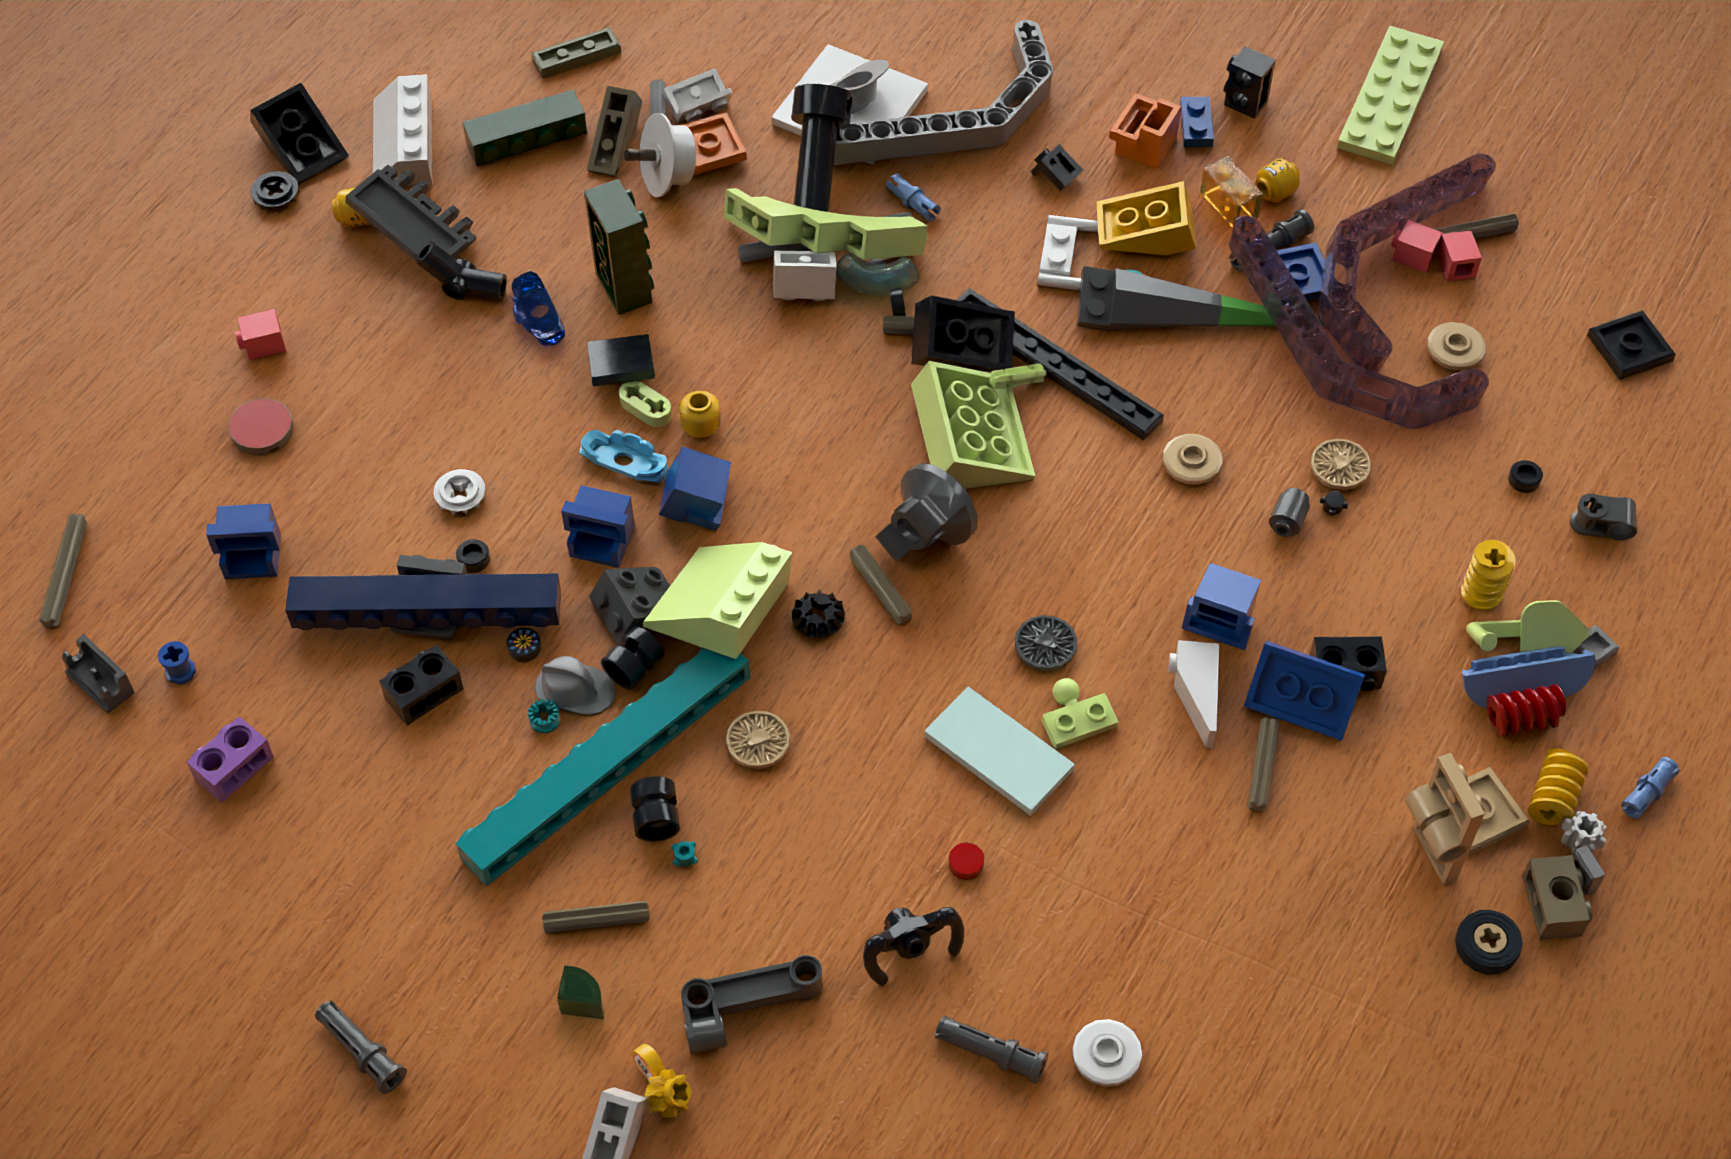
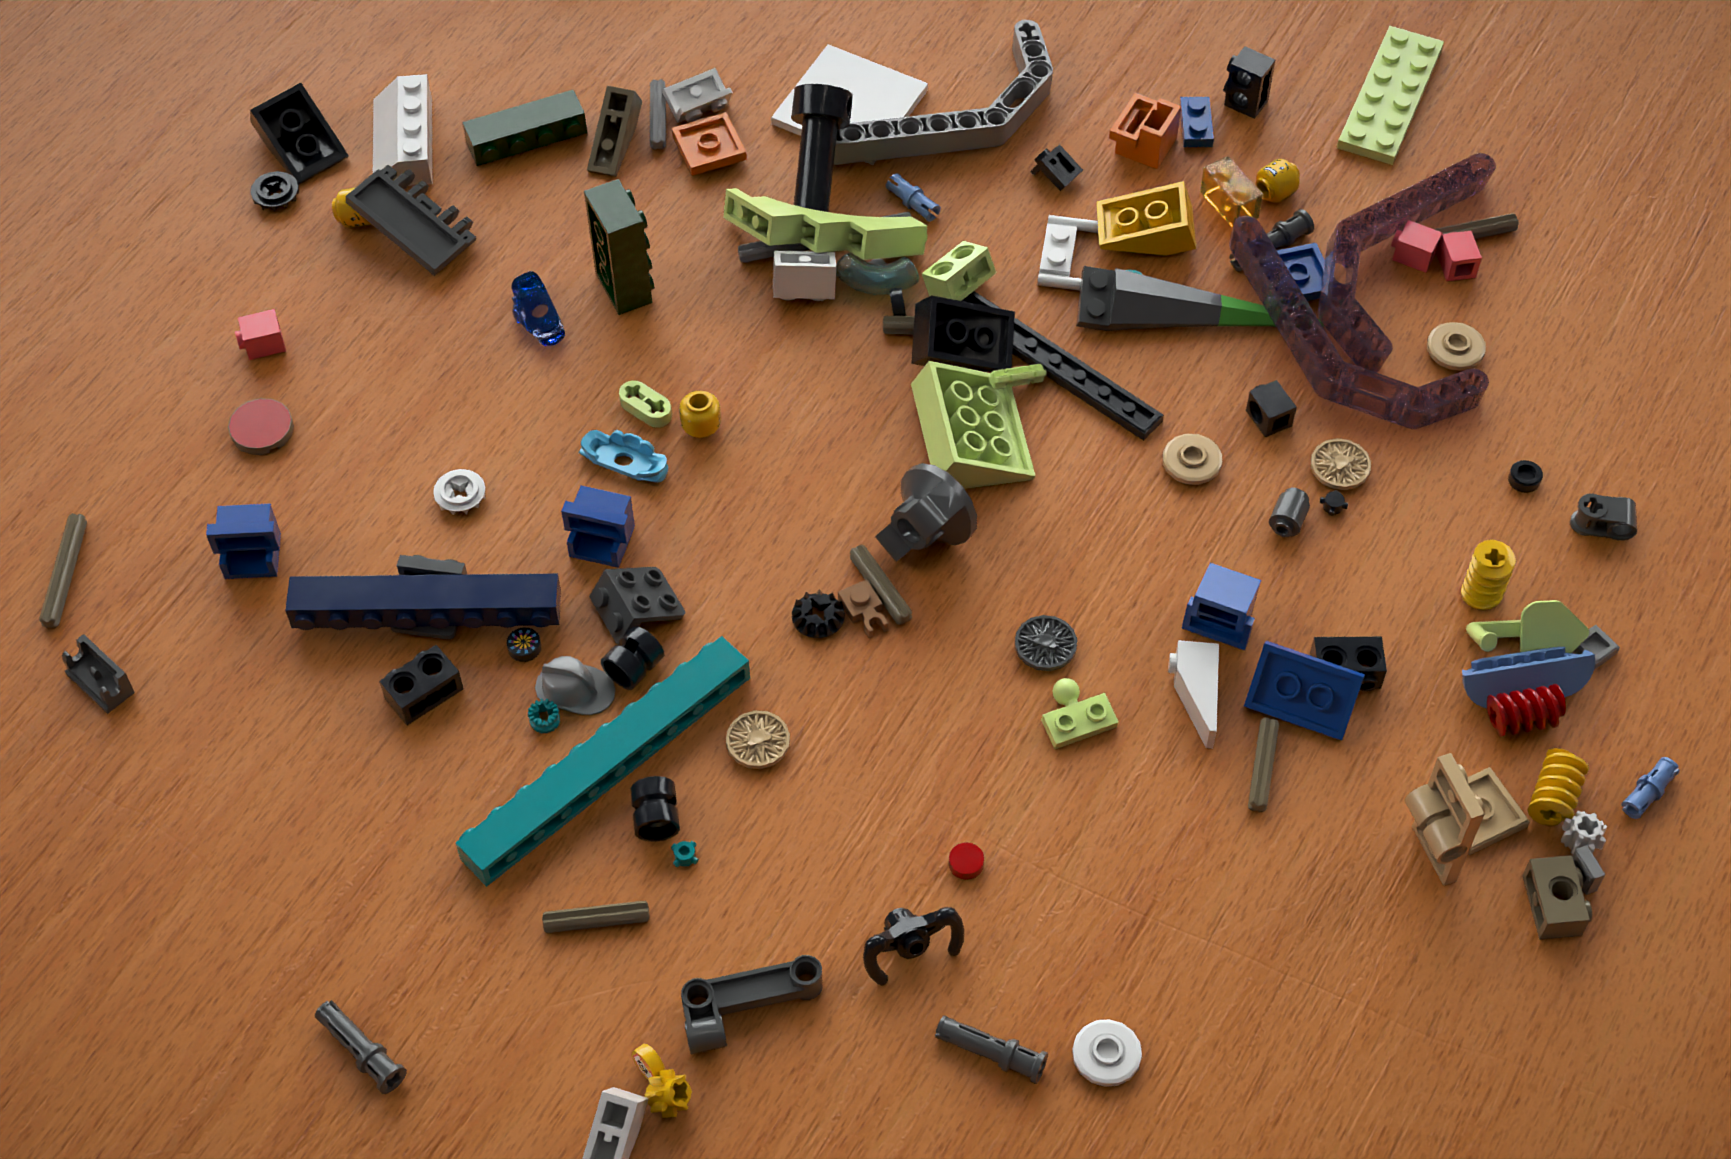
blue bush [158,641,196,685] -> none
medium lavender brick [187,716,274,803] -> none
black piece [415,241,507,301] -> none
black tile [456,539,490,573] -> none
olive tile [531,27,621,79] -> none
clear green brick [557,965,605,1019] -> none
black tile [587,334,655,386] -> none
white piece [624,113,696,197] -> none
yellowish green slope [643,542,792,659] -> none
blue plate [658,446,731,531] -> none
light grey piece [830,60,889,114] -> none
light aqua tile [924,687,1075,816] -> none
black bush [1455,910,1523,974] -> none
black tile [1587,310,1676,380] -> none
none -> medium nougat plate [838,579,888,639]
none -> yellowish green brick [922,241,996,301]
none -> black brick [1246,380,1297,437]

